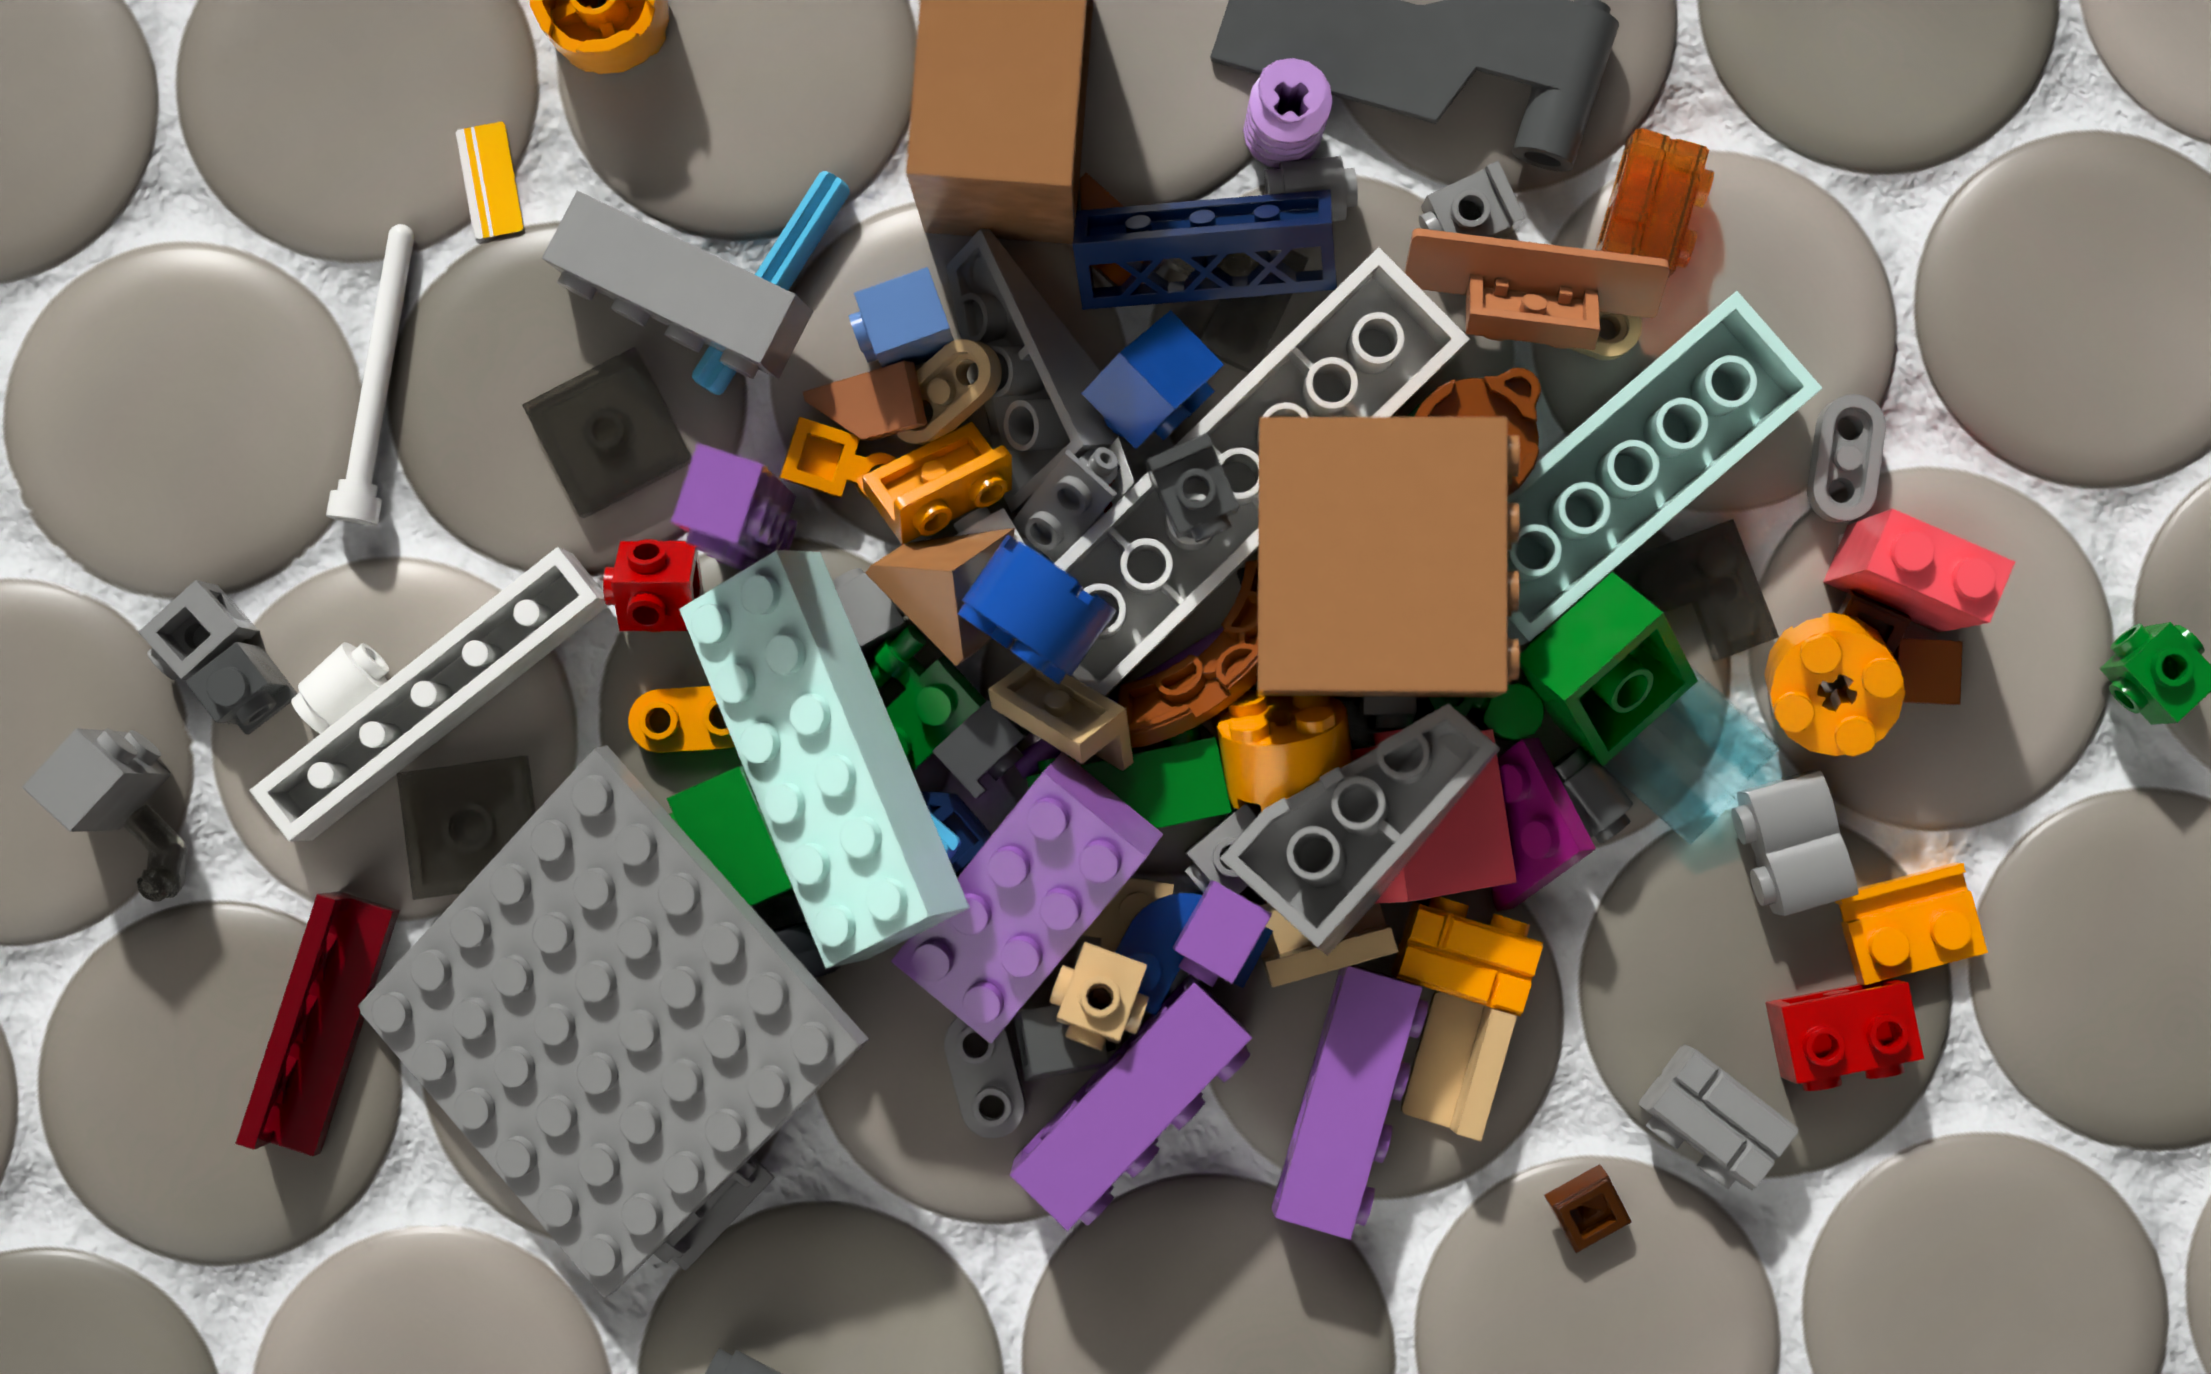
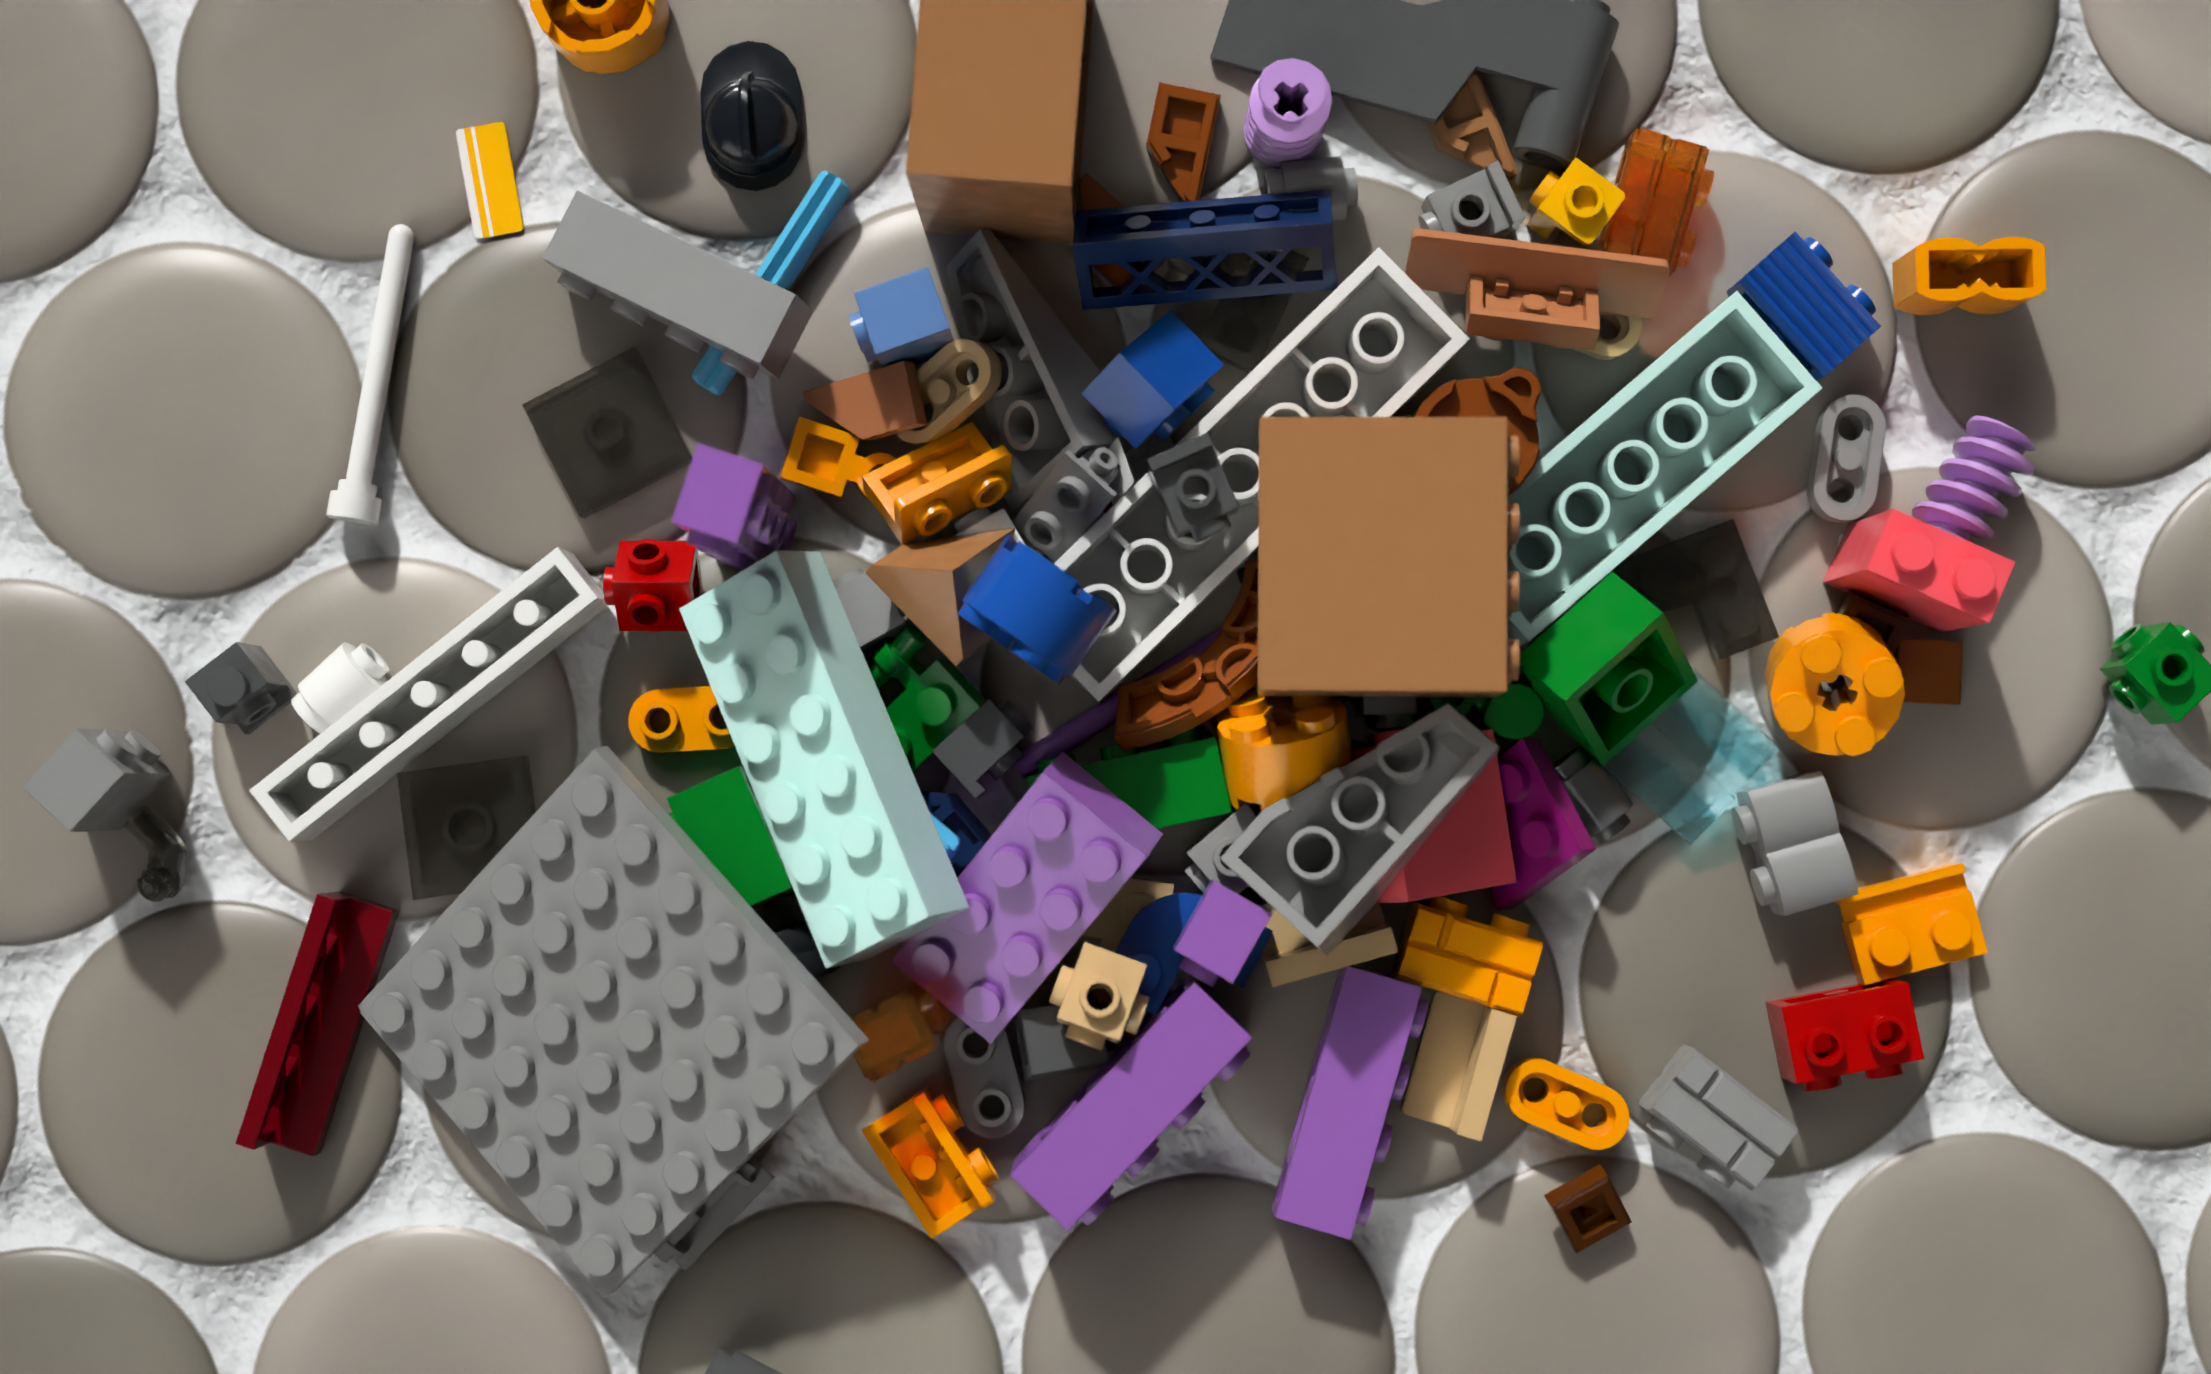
light grey brick [139,580,259,680] -> none
tan panel [988,661,1133,771] -> none
none -> black piece [700,41,803,191]
none -> clear orange brick [850,981,951,1082]
none -> light orange bracket [862,1086,1000,1240]
none -> dark orange tile [1146,82,1221,202]
none -> medium nougat tile [1426,71,1518,181]
none -> light orange plate [1502,1057,1630,1150]
none -> yellow bracket [1526,157,1625,246]
none -> blue brick [1726,231,1881,381]
none -> light orange brick [1892,237,2046,315]
none -> lavender piece [1912,415,2036,541]

